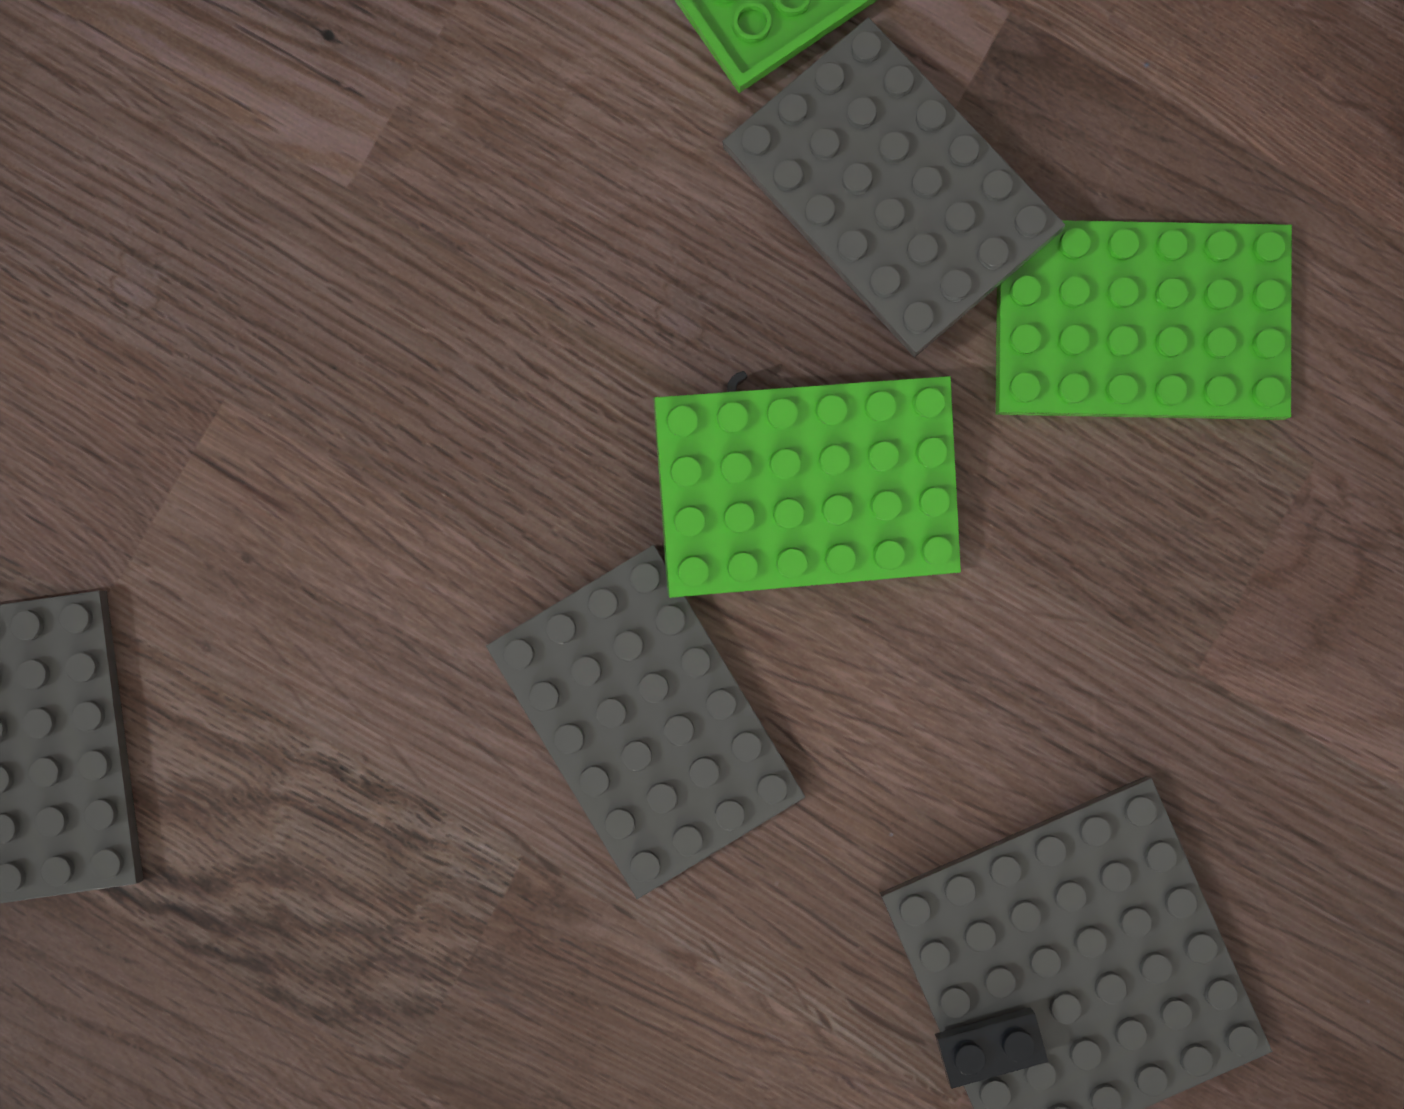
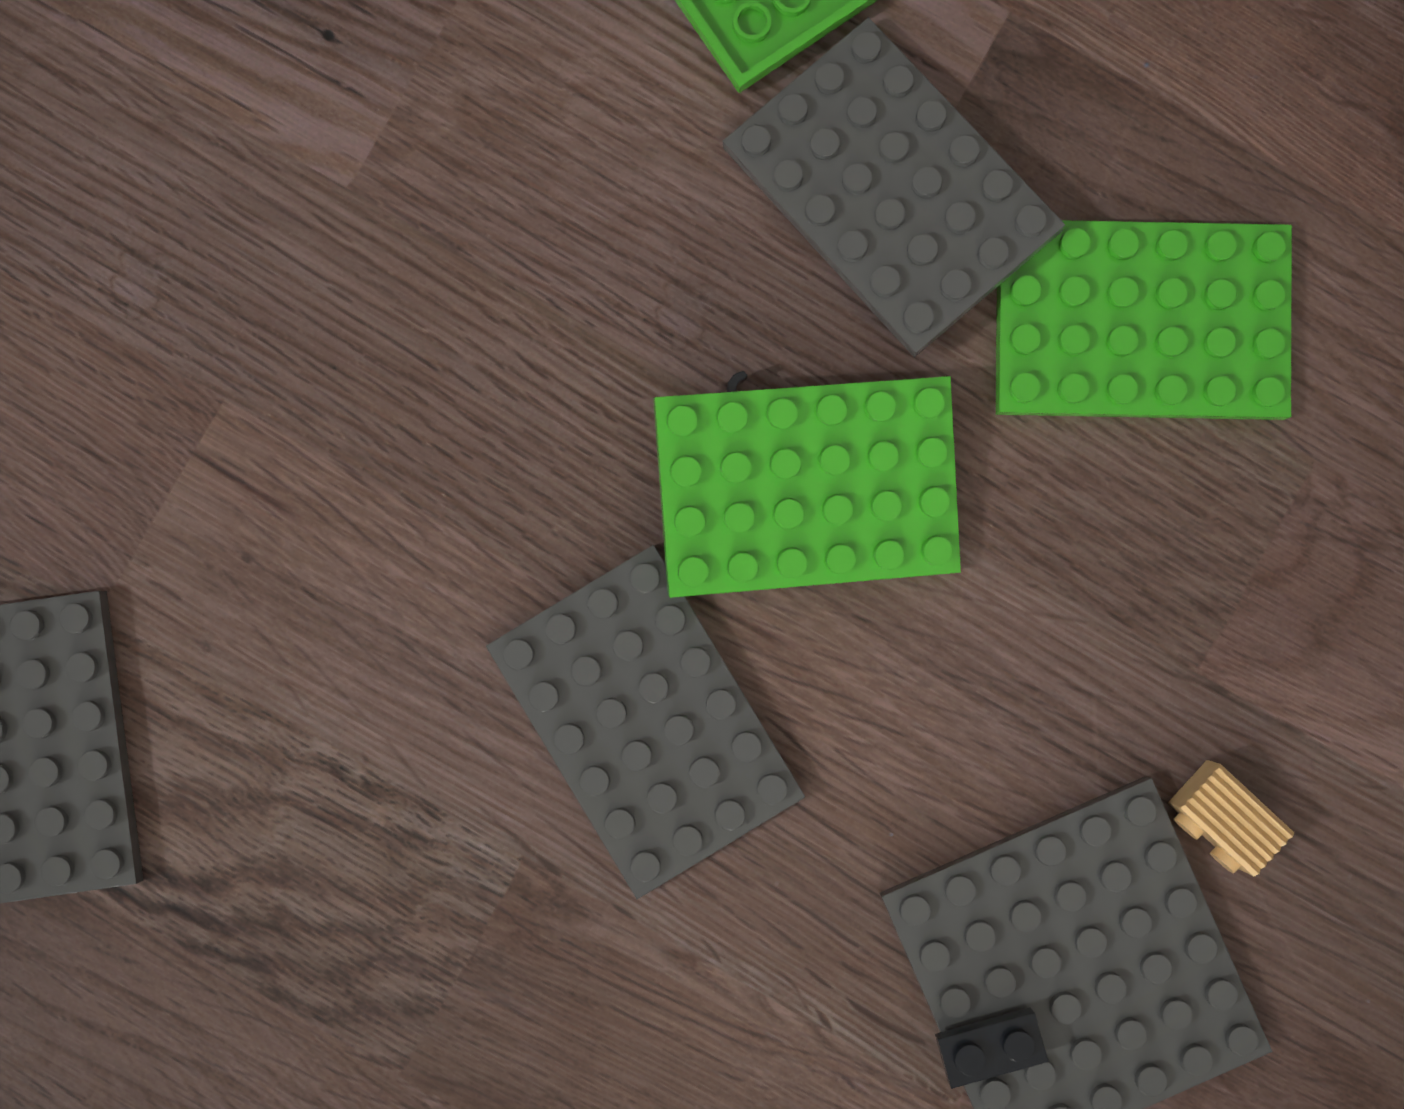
none -> tan brick [1168,760,1294,876]

